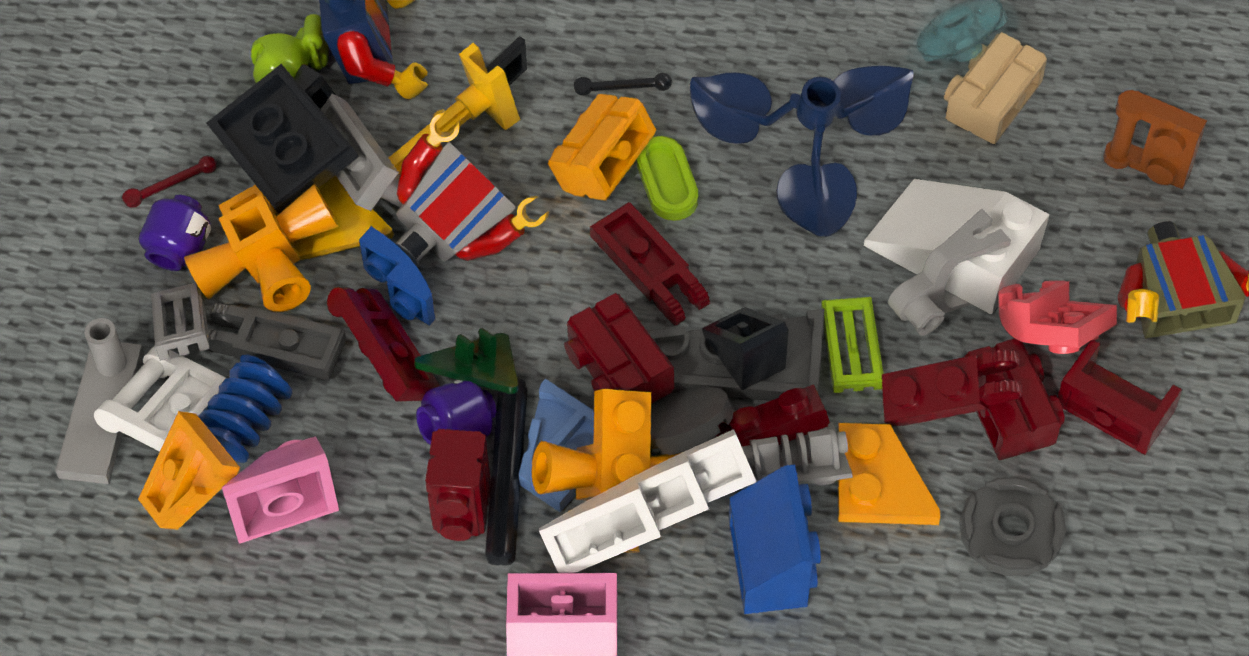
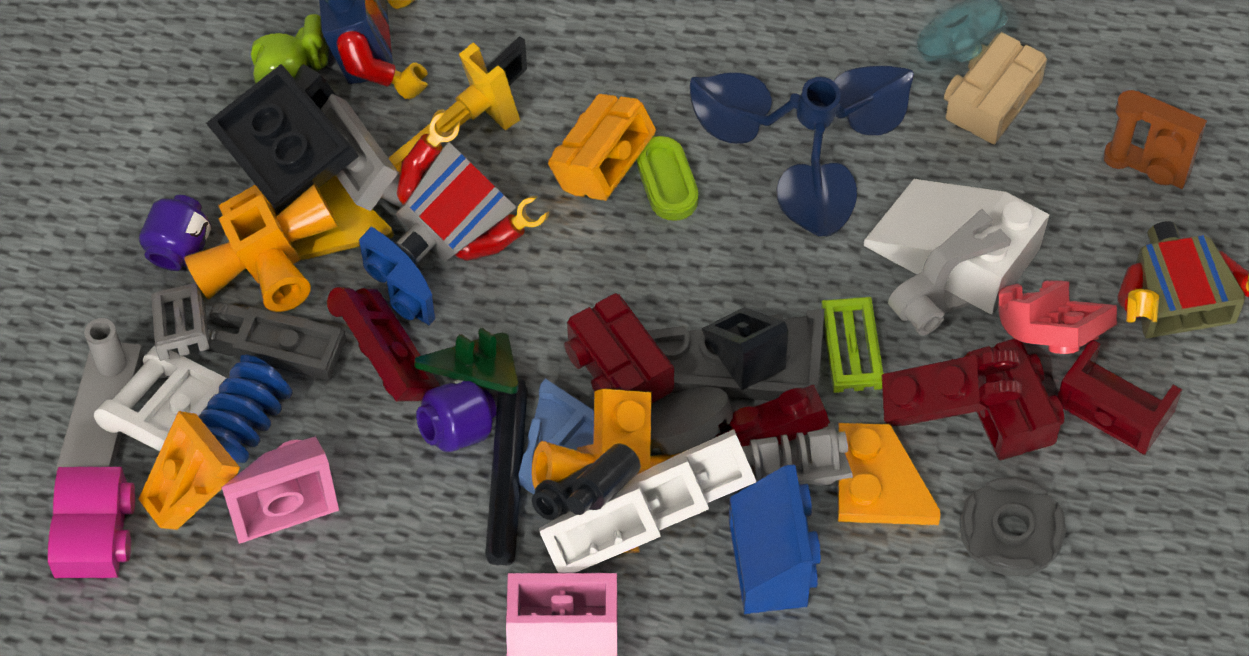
dark red hinge [122,155,217,207] -> none
dark red brick [425,429,491,541] -> none
black hinge [574,72,672,96] -> none
dark red hinge [590,202,710,326] -> none
none -> dark pink brick [48,467,135,578]
none -> black plant [532,443,641,520]

